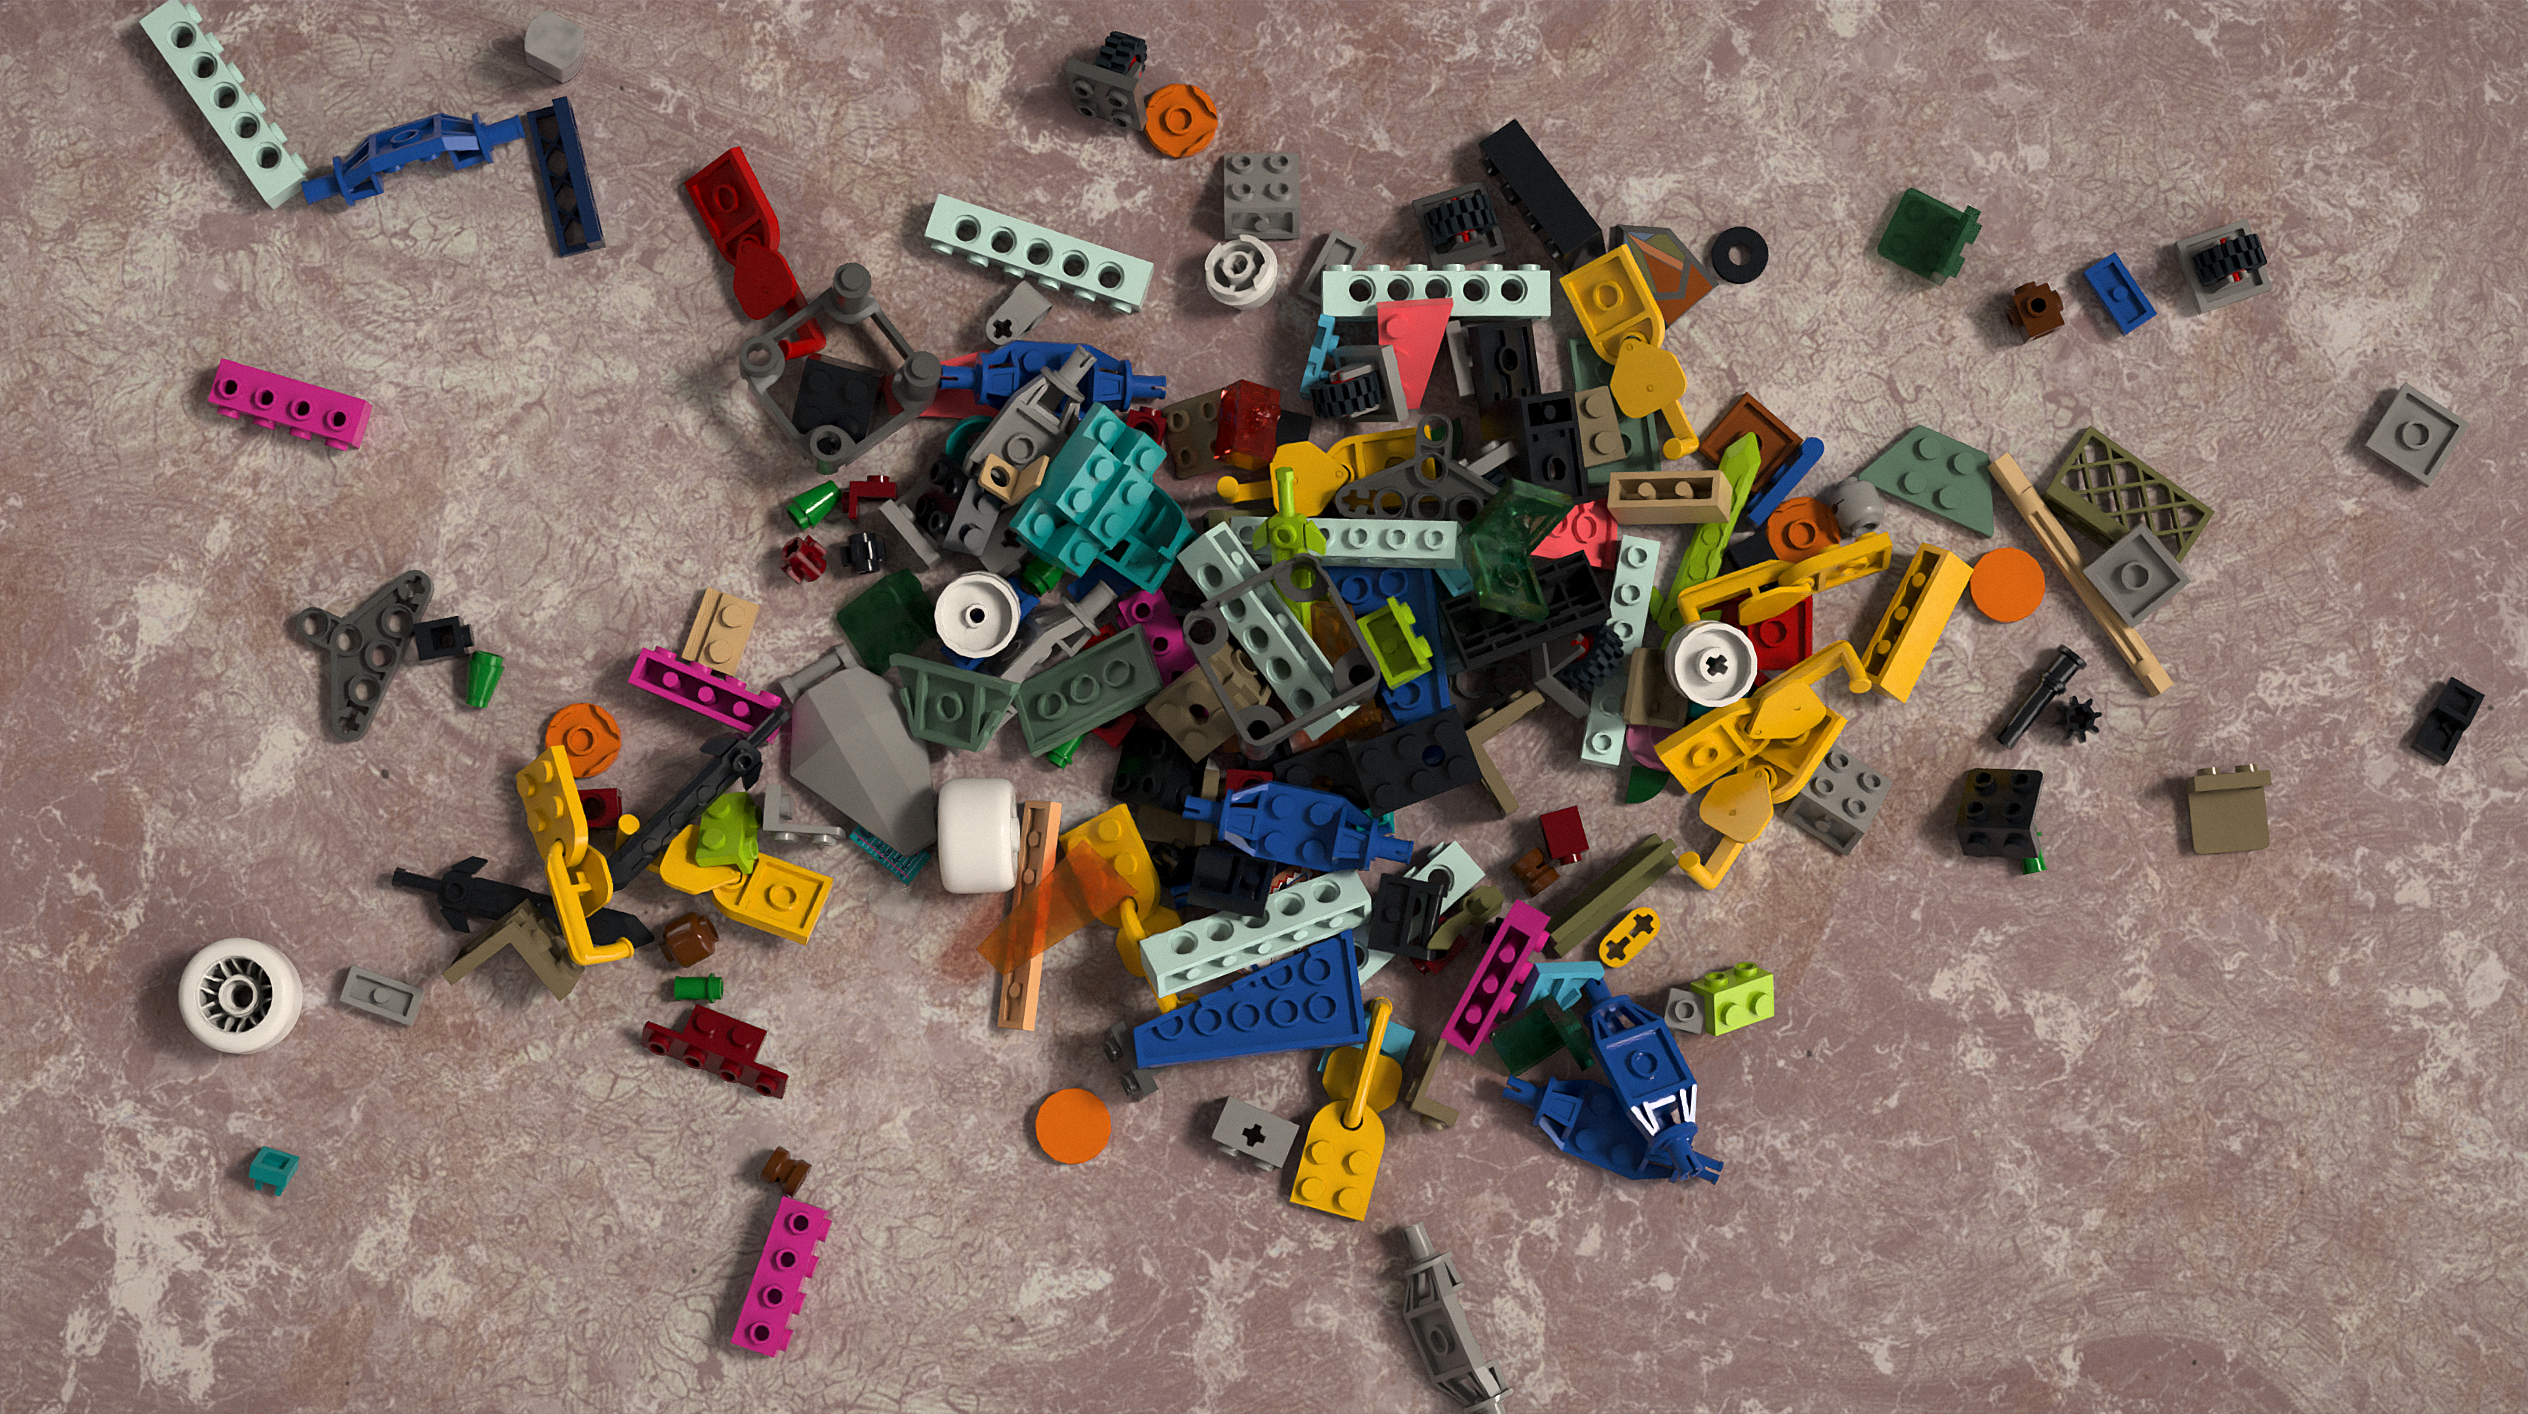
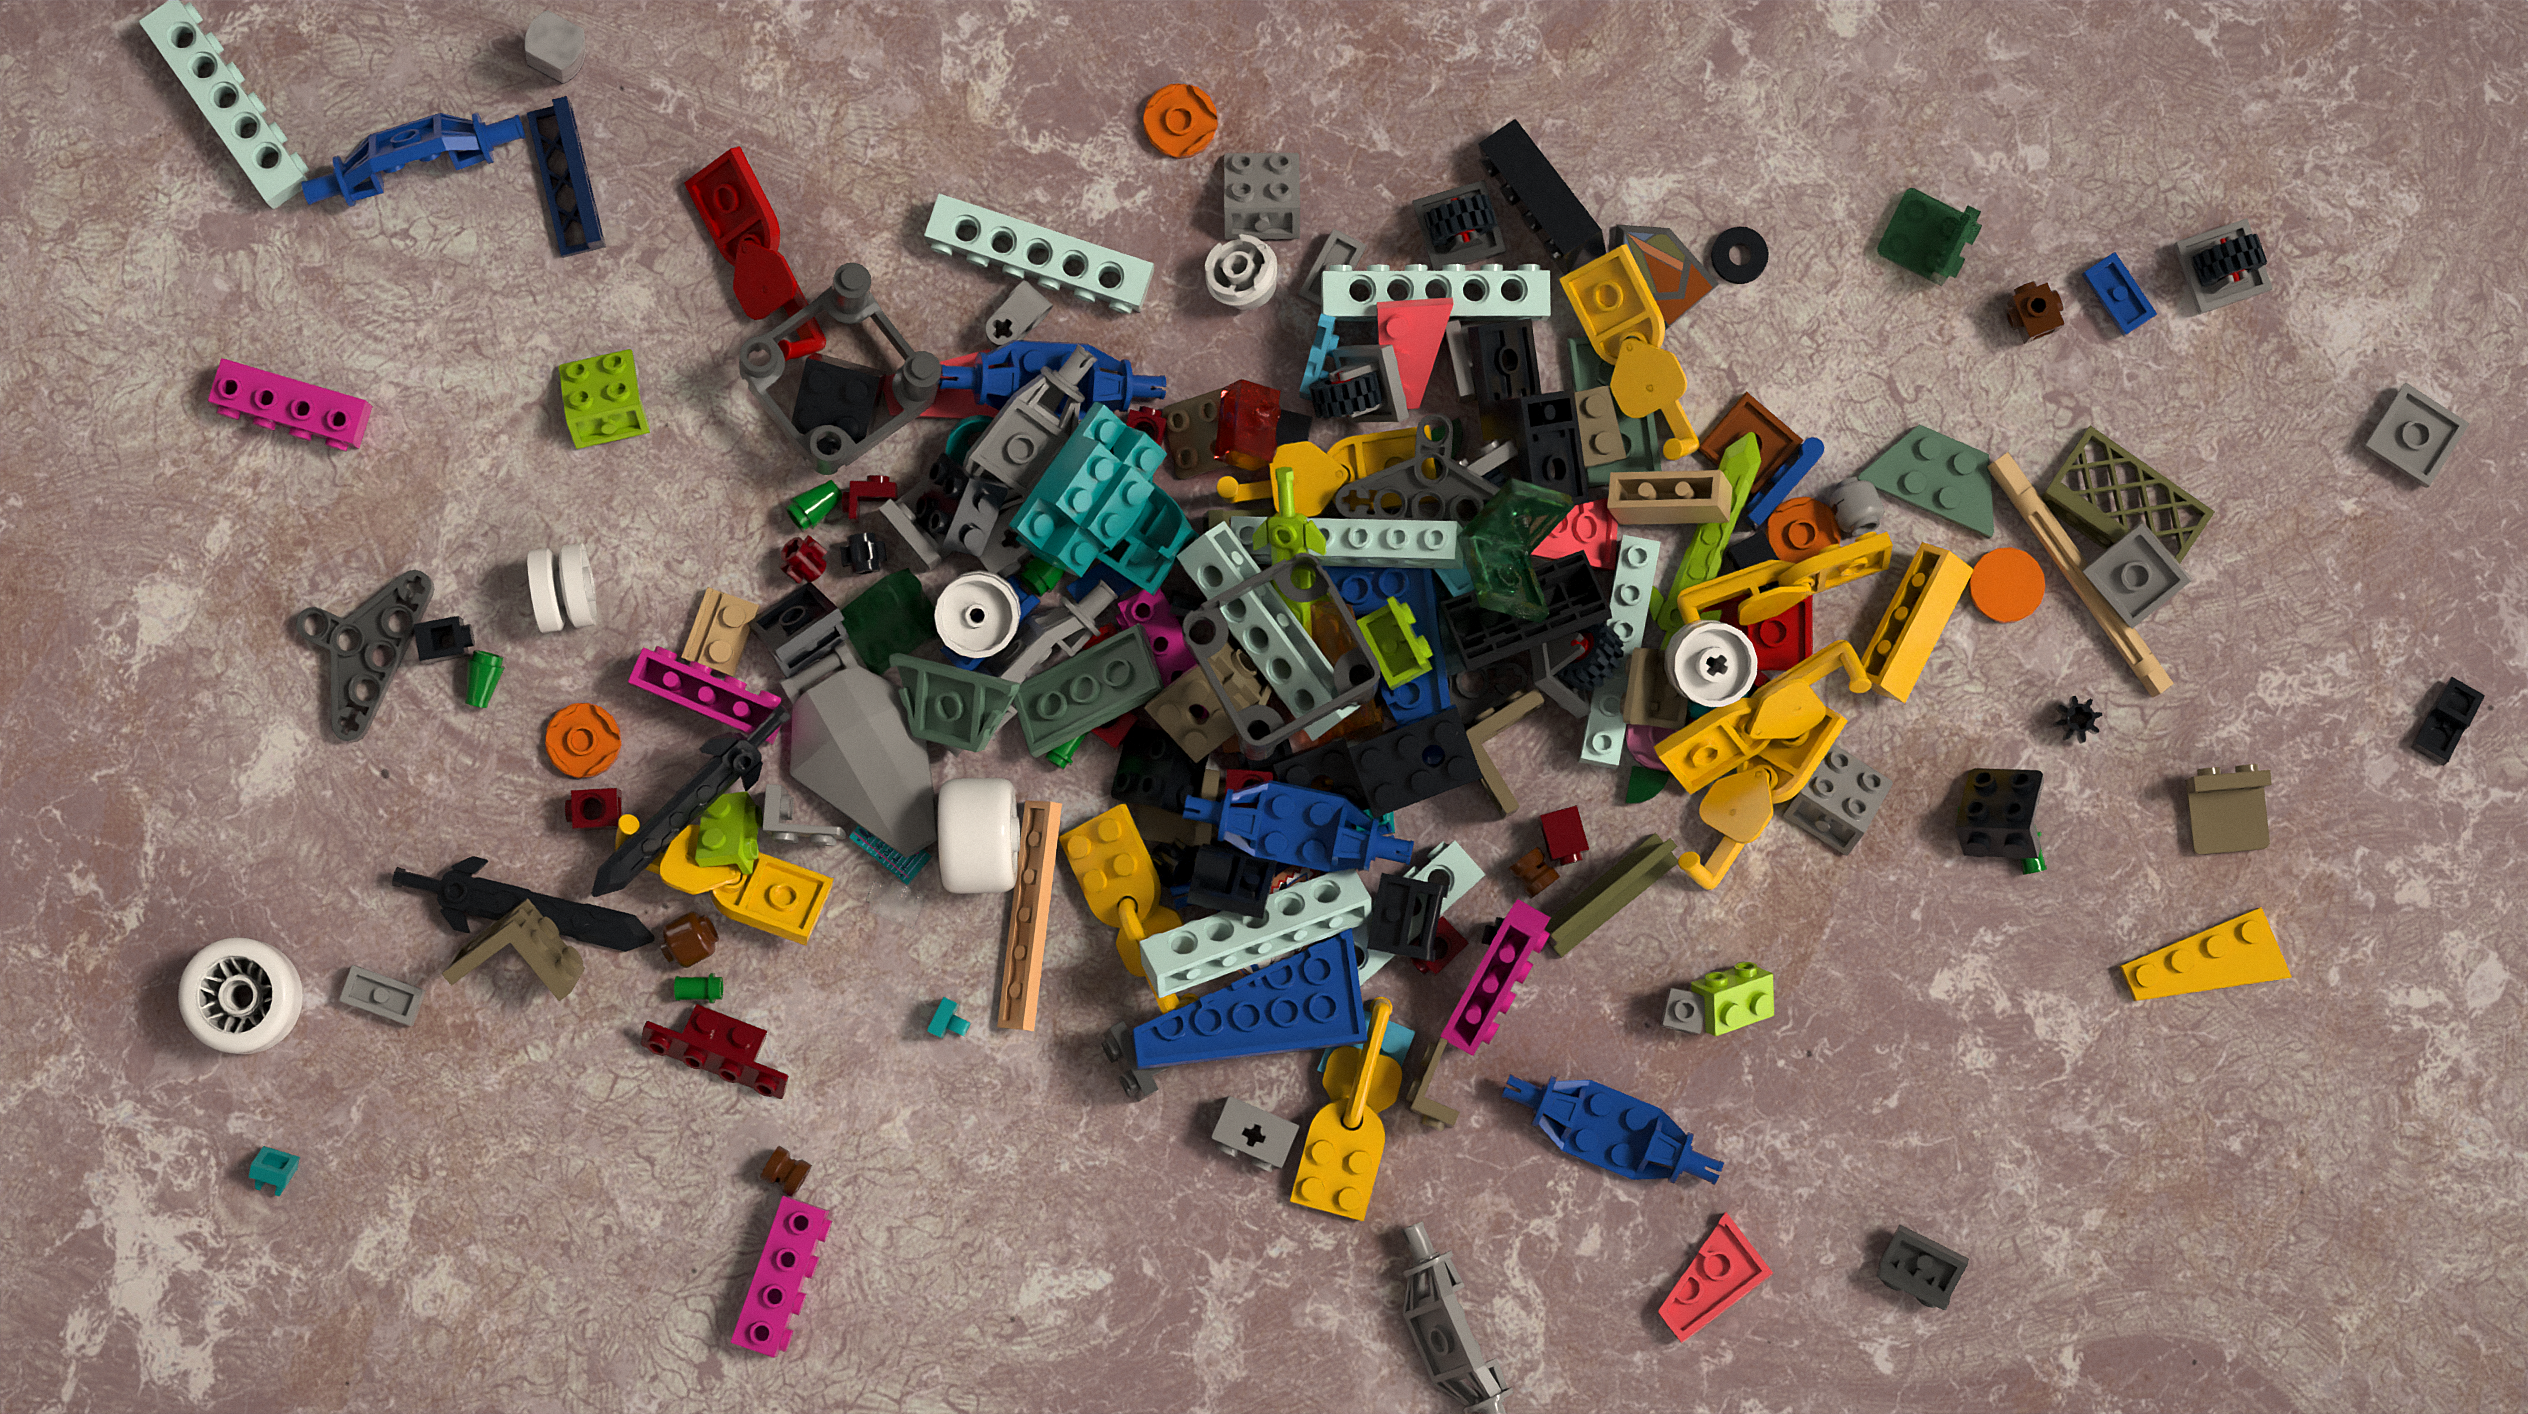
yellow plate [516,745,634,966] -> none
clear orange wing [976,839,1138,976] -> none
tan bracket [978,453,1049,506] -> none
orange tile [1035,1088,1112,1164] -> none
dark grey plate [1064,31,1148,132] -> none
olive piece [1427,885,1505,950] -> none
clear green bracket [1488,993,1596,1077] -> none
medium azure wing [1511,961,1605,1029] -> none
blue plate [1582,977,1703,1180] -> none
yellow beam [1598,907,1661,968] -> none
black pin [1992,644,2087,750] -> none
none -> white wheel [527,543,597,633]
none -> lime bracket [559,349,650,449]
none -> black bracket [747,582,850,679]
none -> teal tile [927,997,971,1039]
none -> coral wing [1658,1212,1773,1344]
none -> dark grey bracket [1876,1224,1969,1310]
none -> yellow wing [2119,907,2292,1001]

